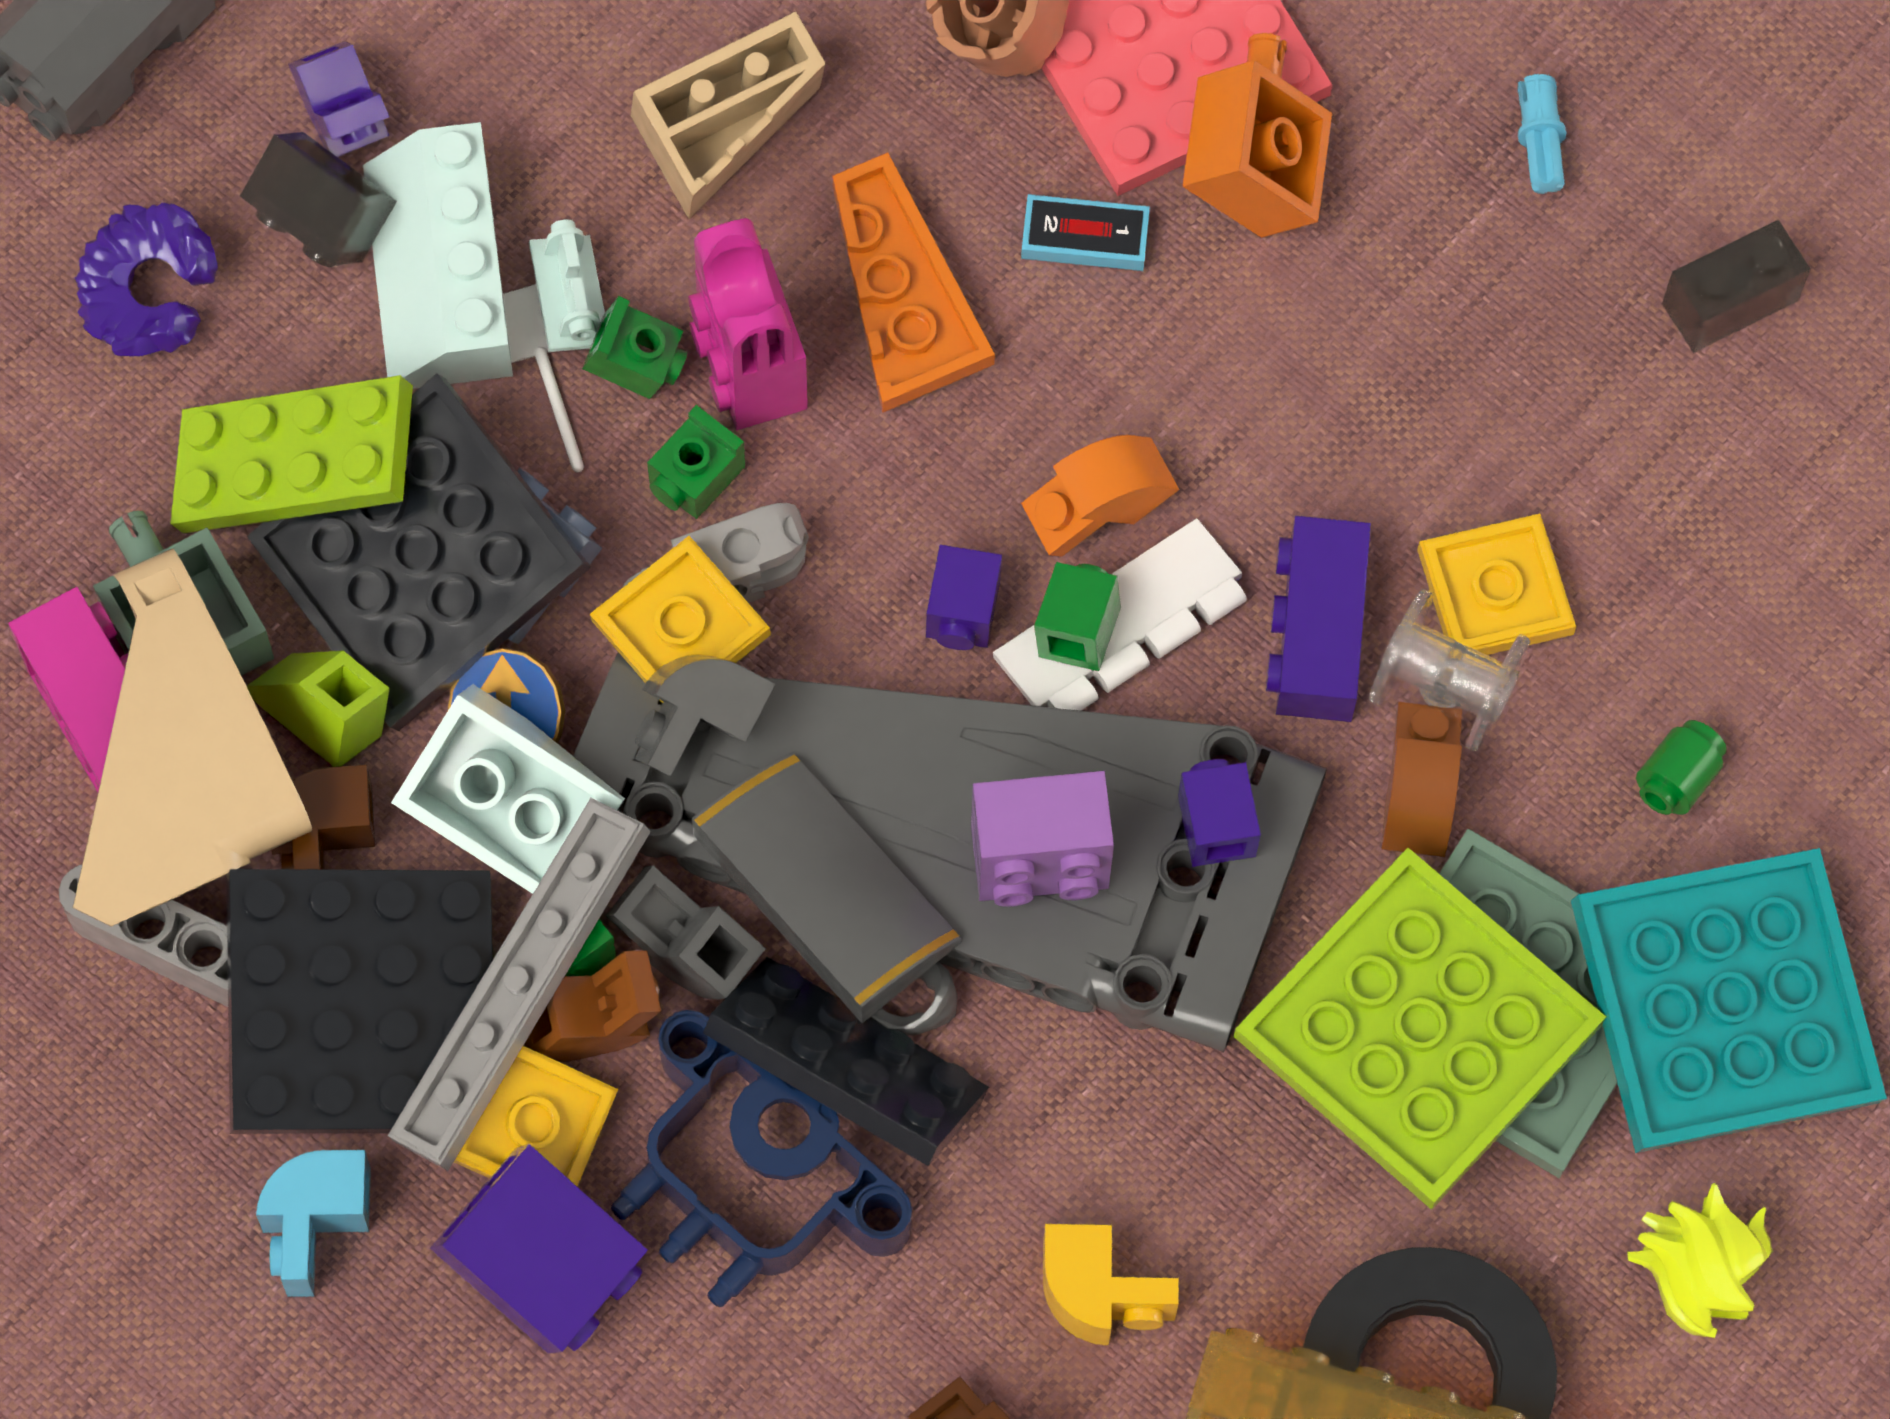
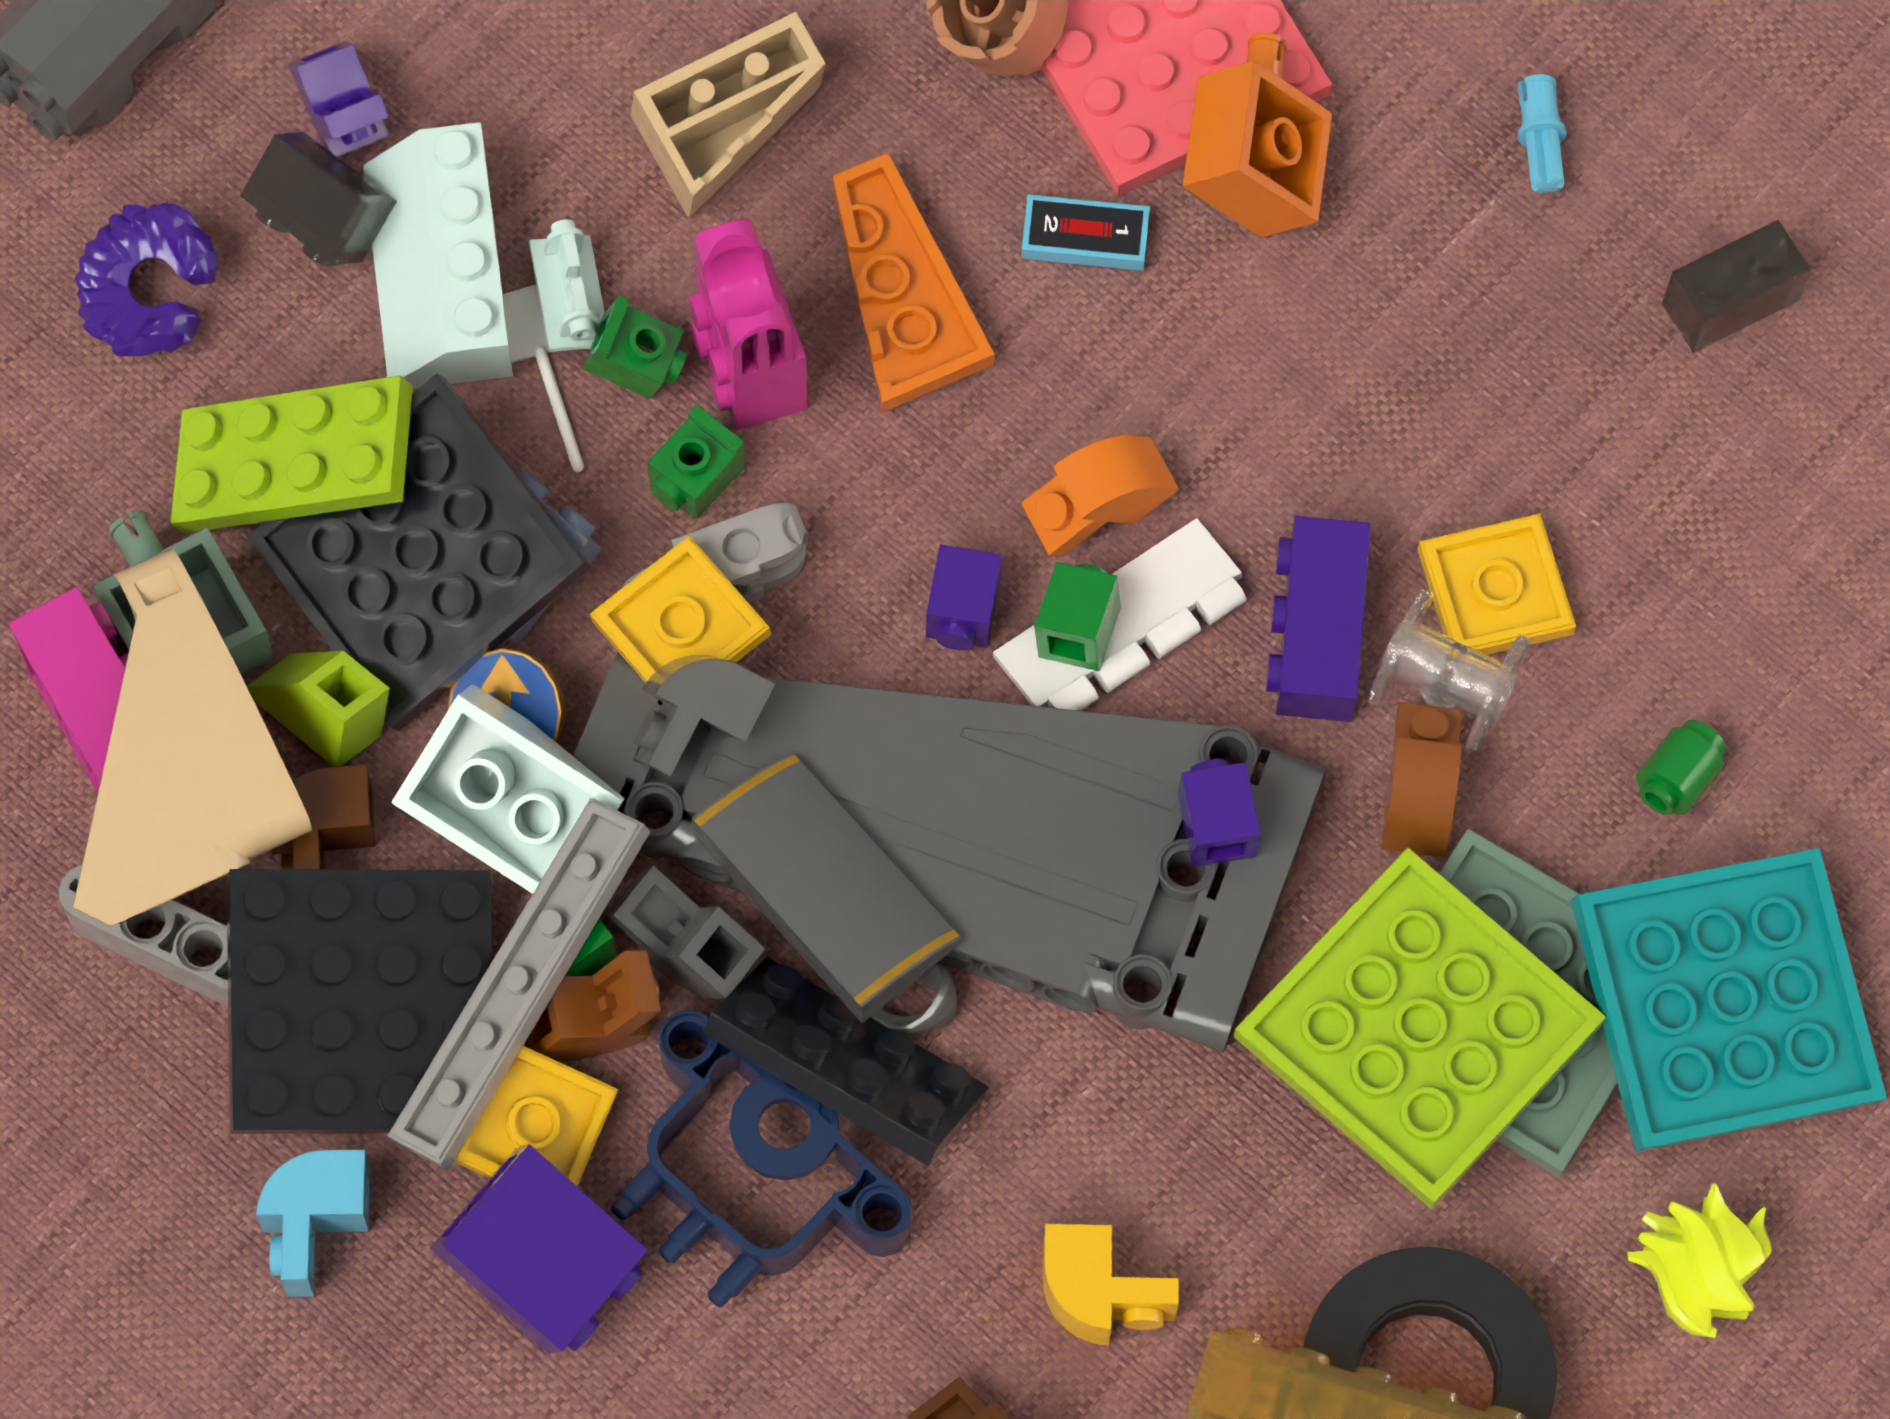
medium lavender brick [971,771,1114,906] -> none

